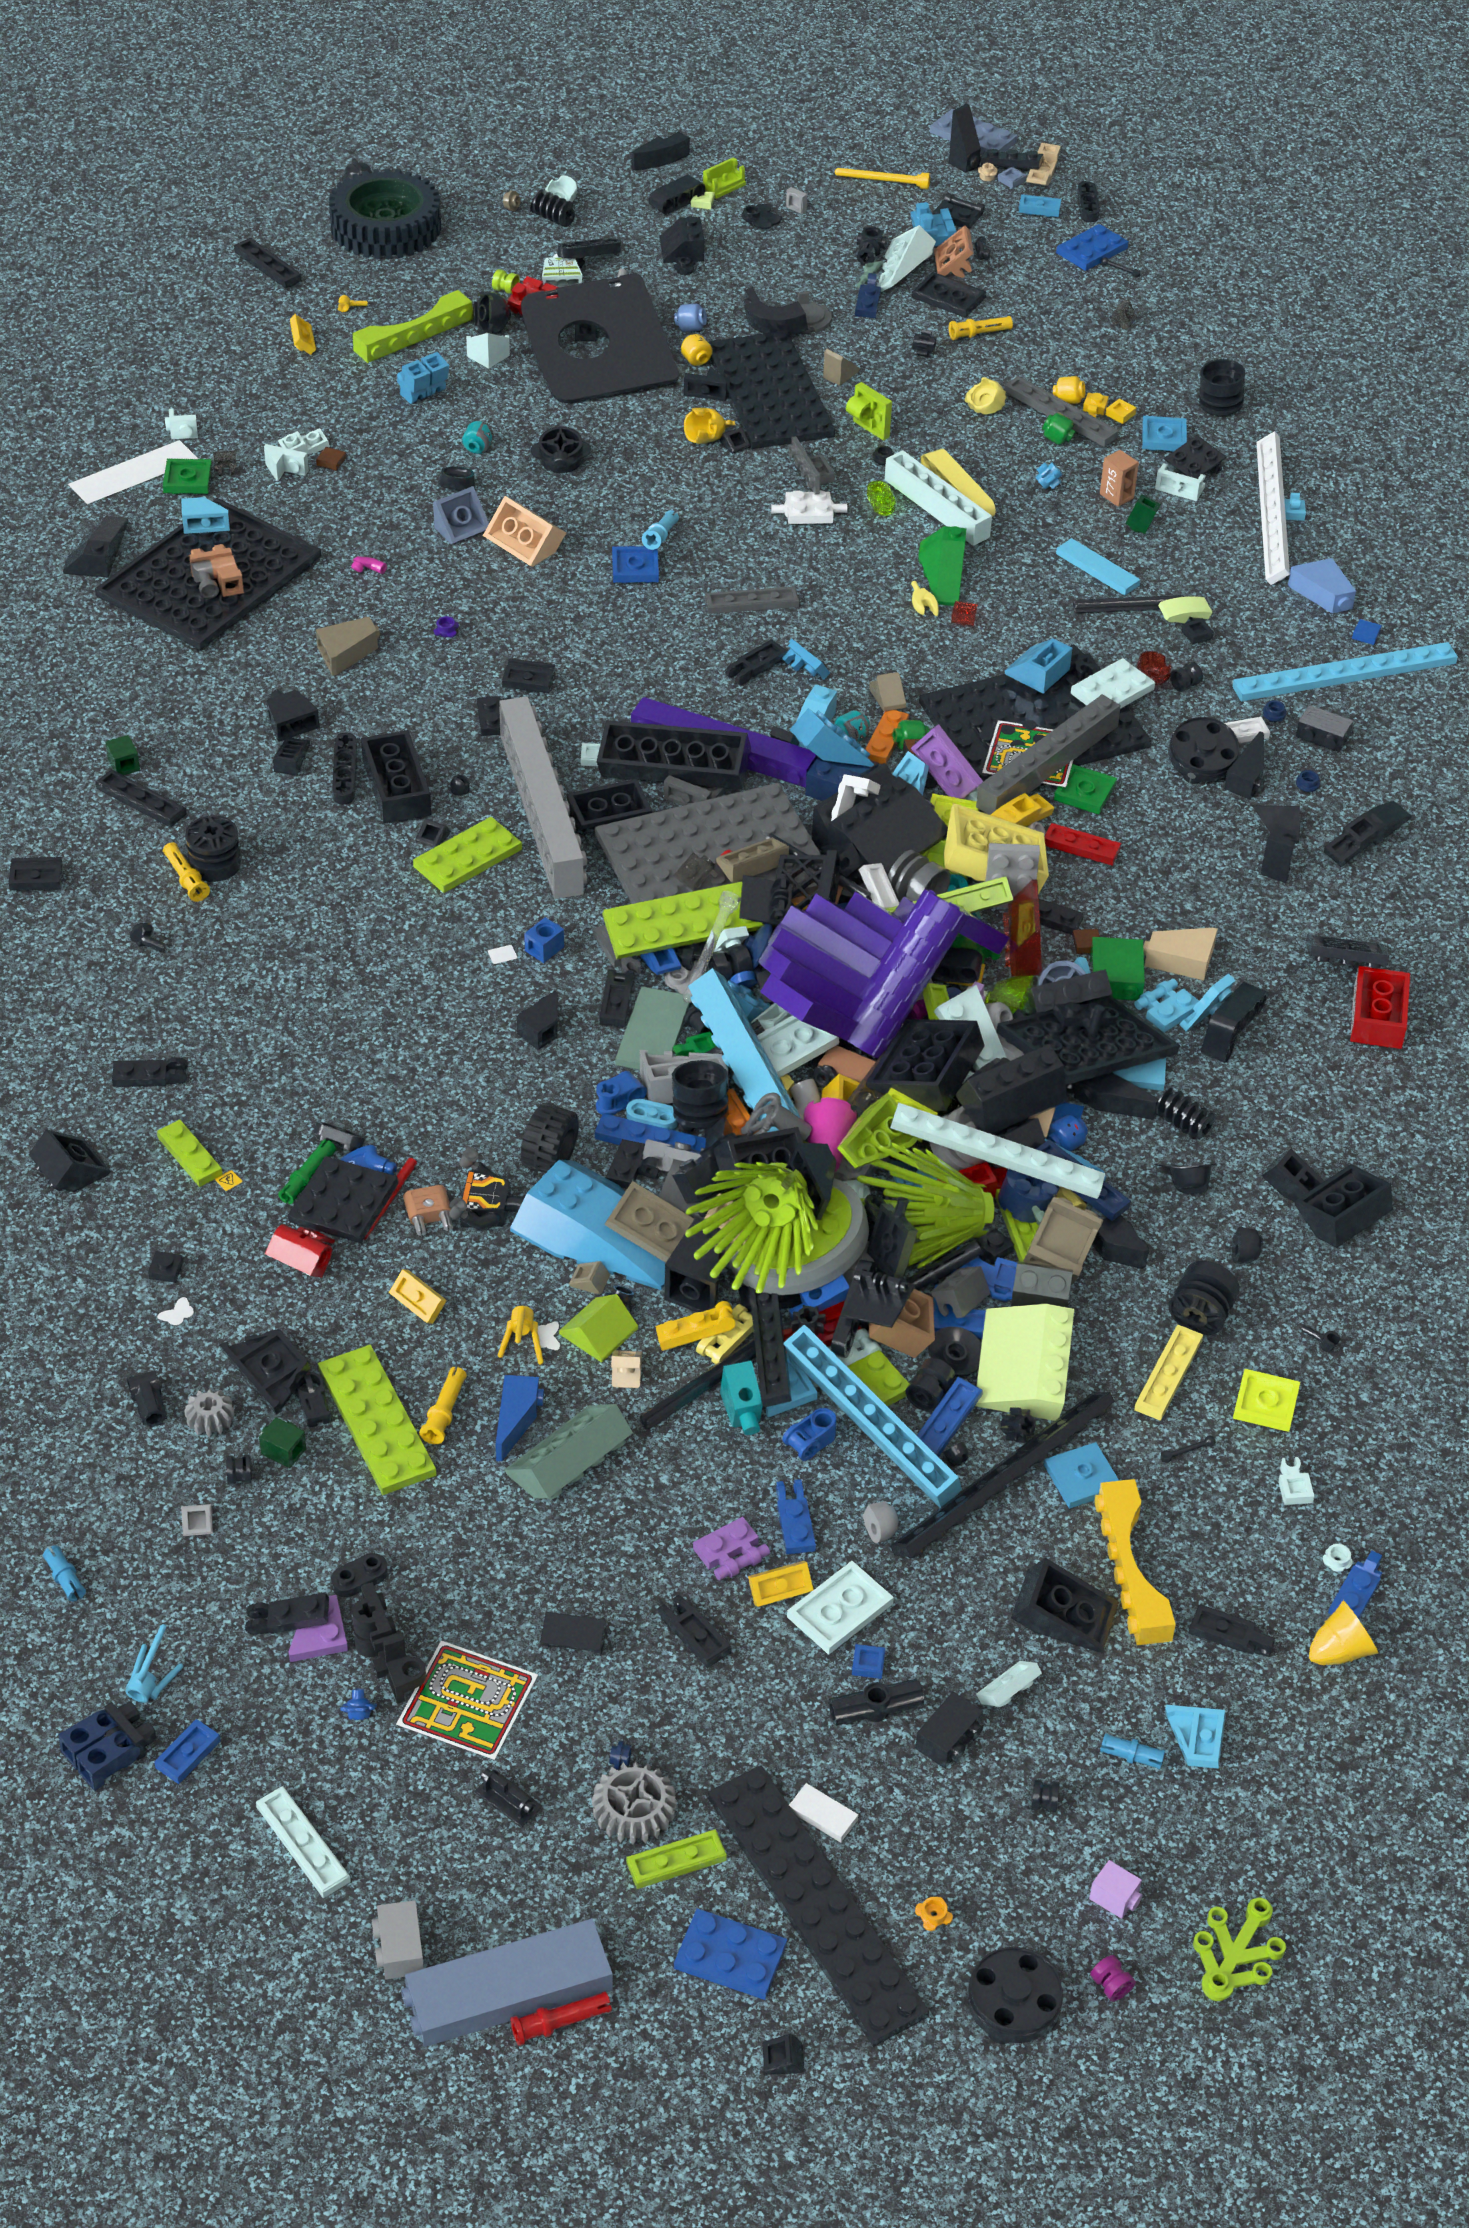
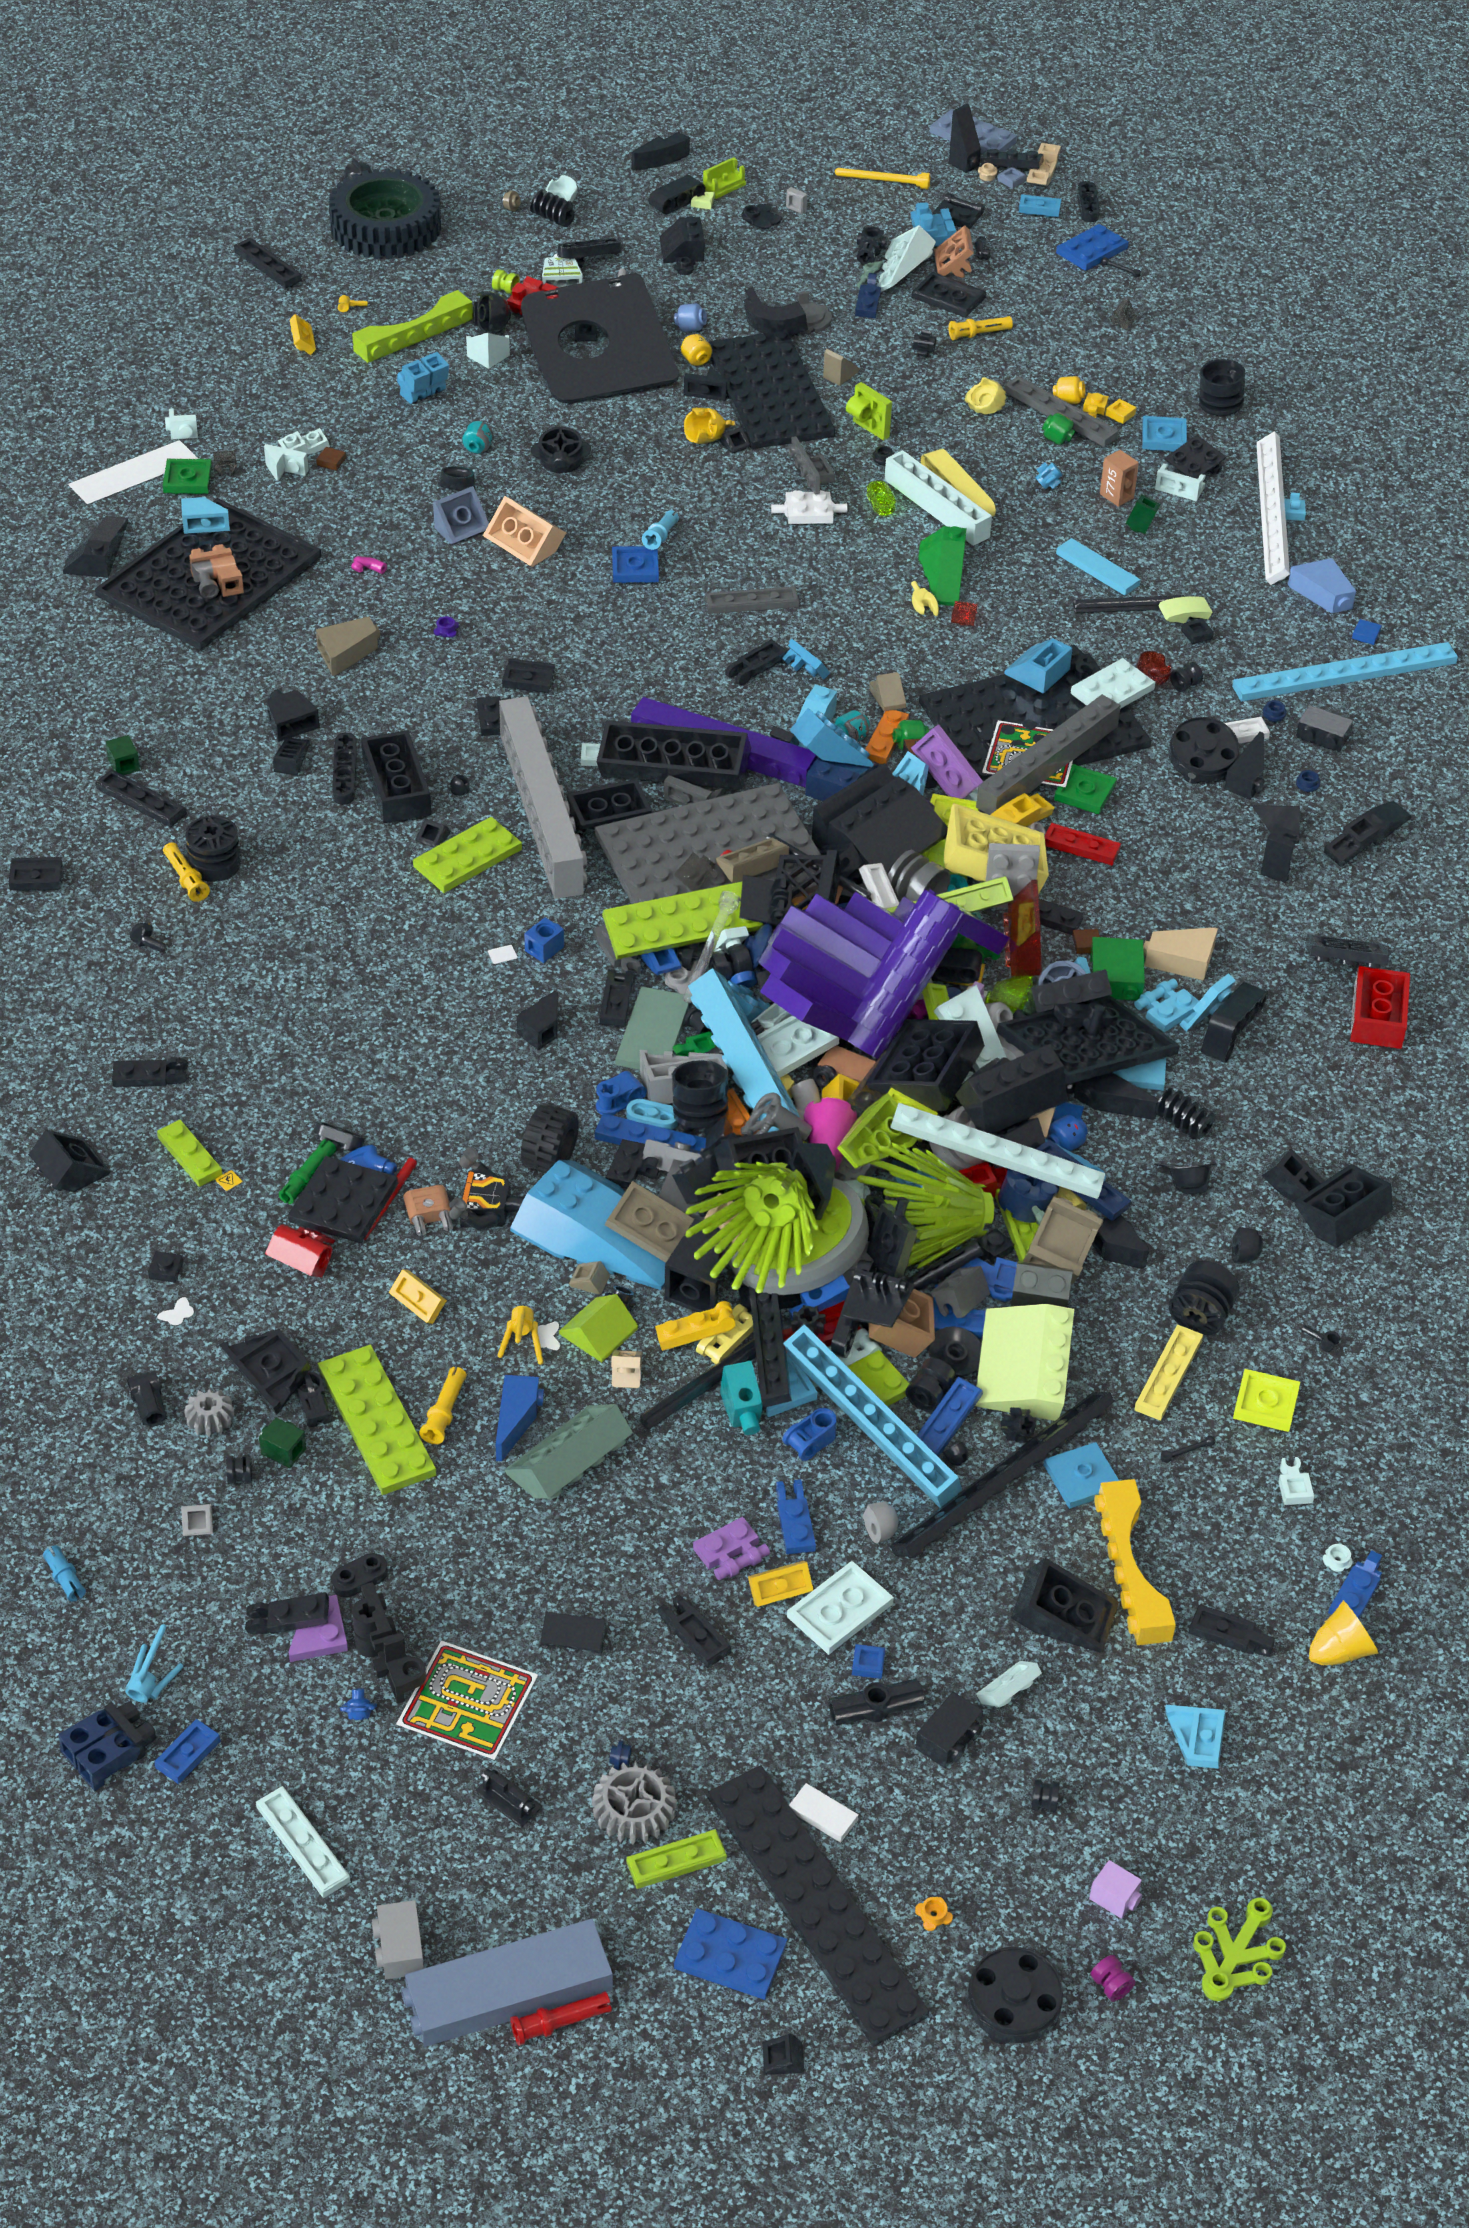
white bracket [831,775,881,821] -> none
dark azure pin [1100,1733,1165,1770] -> none

